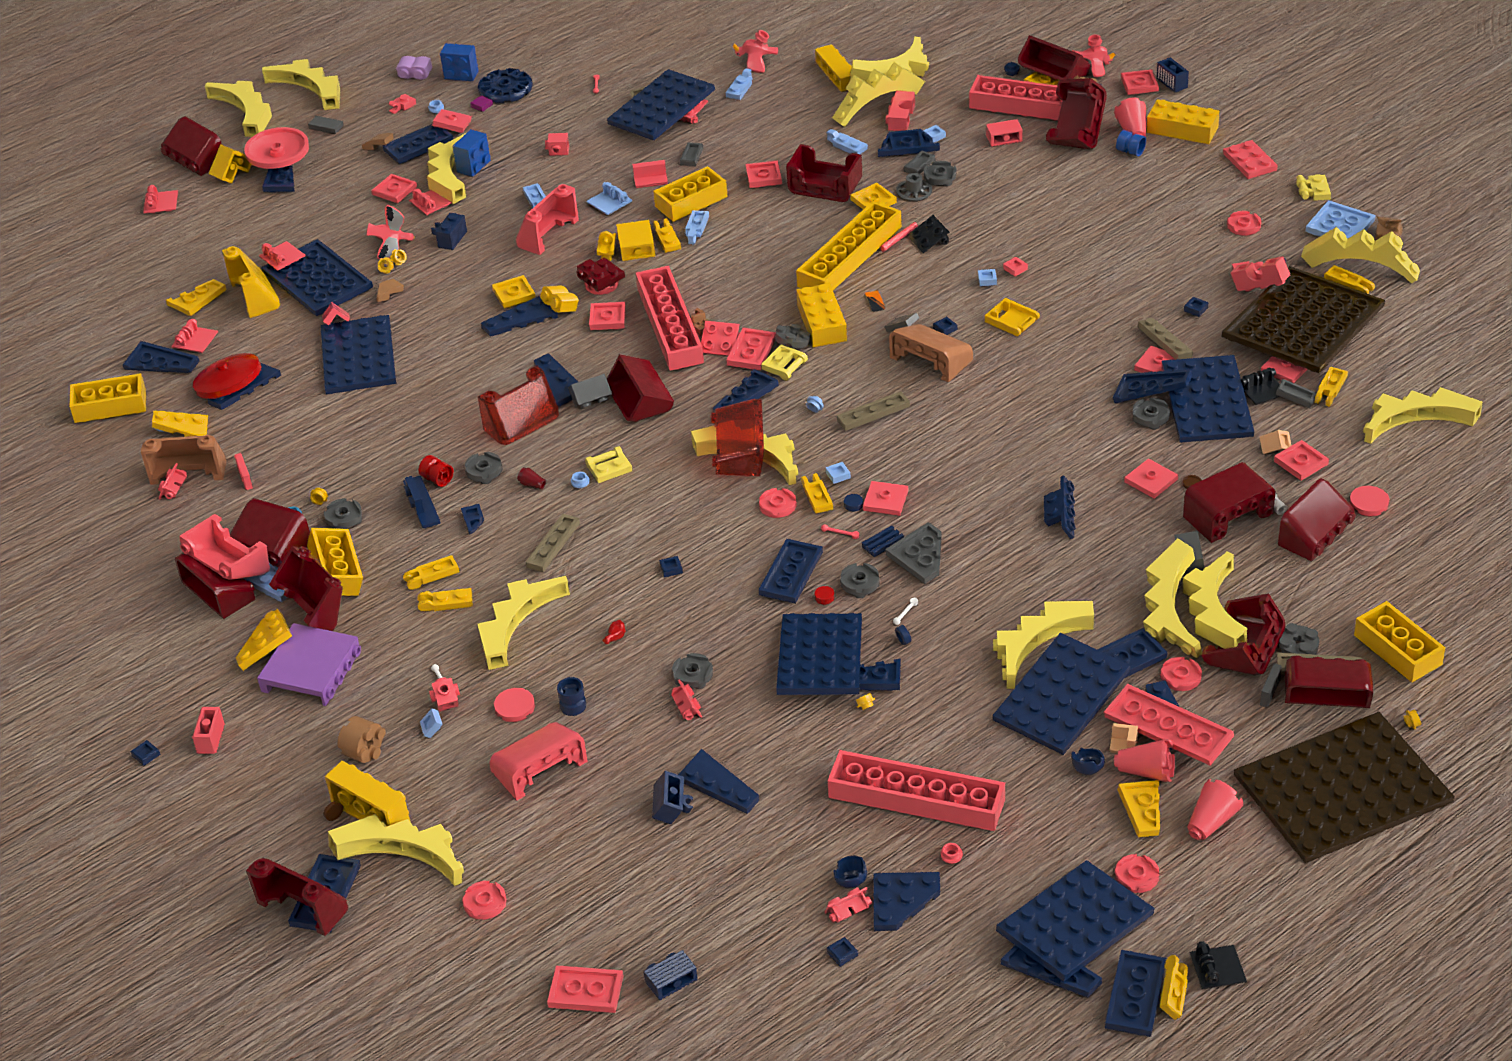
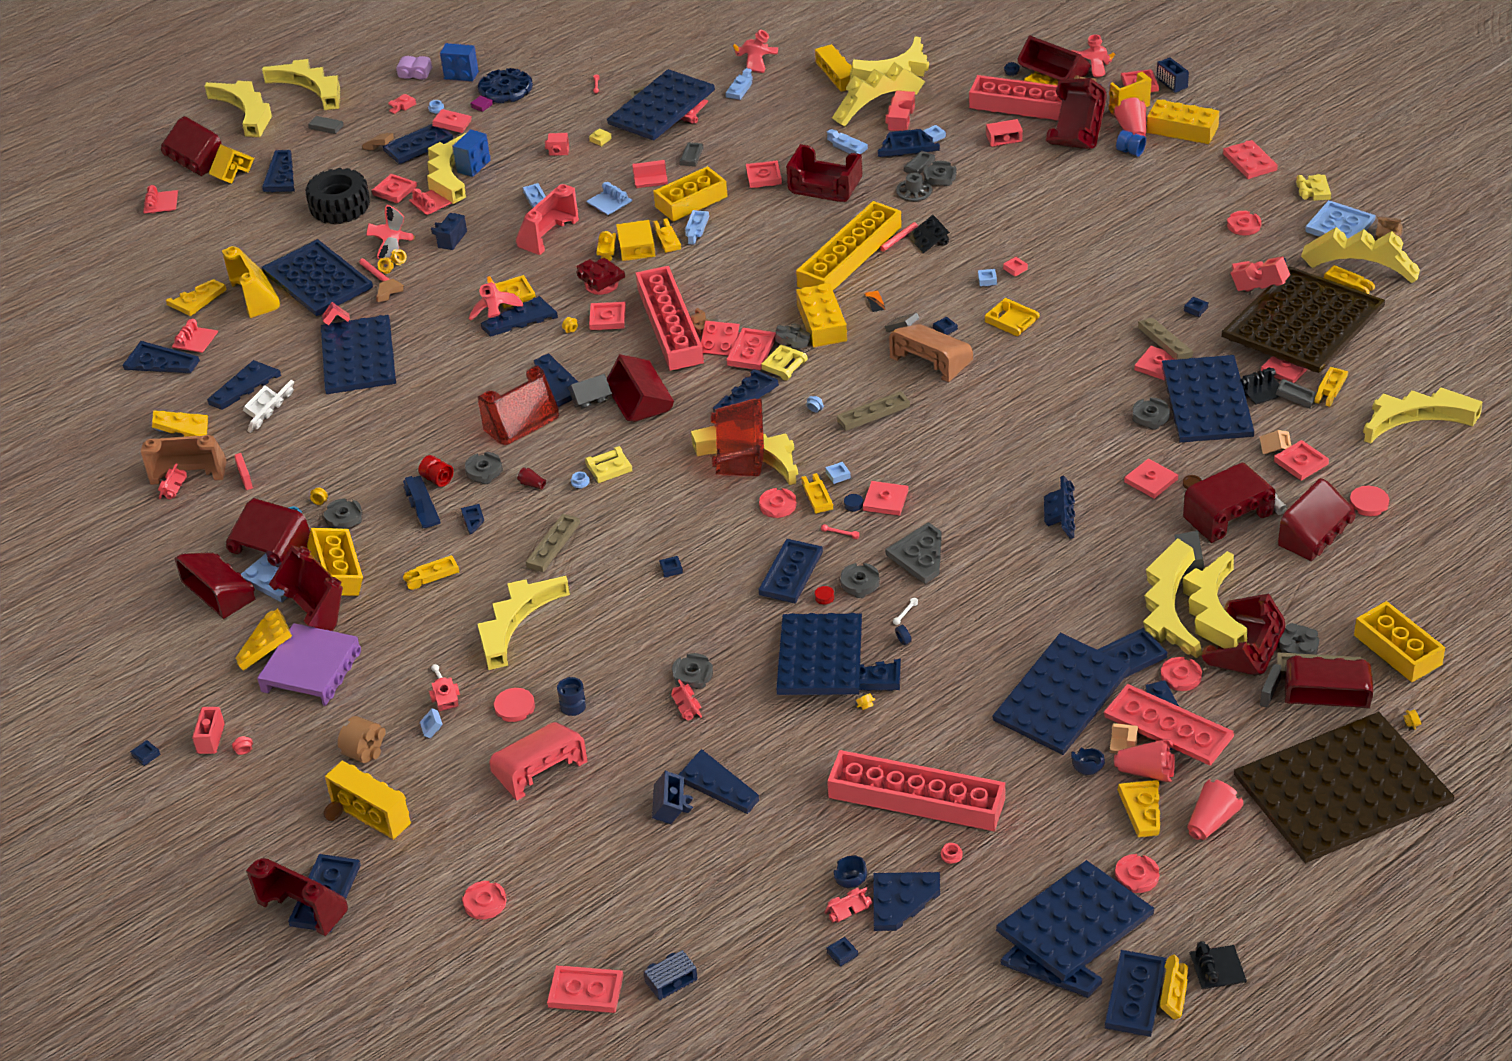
yellow brick [70,373,146,423] -> none
coral windscreen [179,514,270,580] -> none
red dish [193,353,262,399] -> none
coral dish [244,127,309,169] -> none
coral hinge [259,241,305,271] -> none
light yellow arch [328,814,464,886] -> none
yellow hinge [417,588,473,612] -> none
yellow brick [540,285,579,313] -> none
red animal [602,620,625,644] -> none
yellow plate [850,183,897,209] -> none
dark blue tile [862,526,904,557] -> none
light yellow arch [993,601,1094,689] -> none
dark blue wing [1113,369,1193,403] -> none
none -> coral plate [232,736,253,755]
none -> white bracket [243,380,294,433]
none -> black tyre [305,168,370,224]
none -> coral bar [359,258,389,282]
none -> coral animal [469,276,523,320]
none -> yellow plate [562,317,578,334]
none -> light yellow plate [589,129,612,146]
none -> yellow panel [1108,72,1151,115]

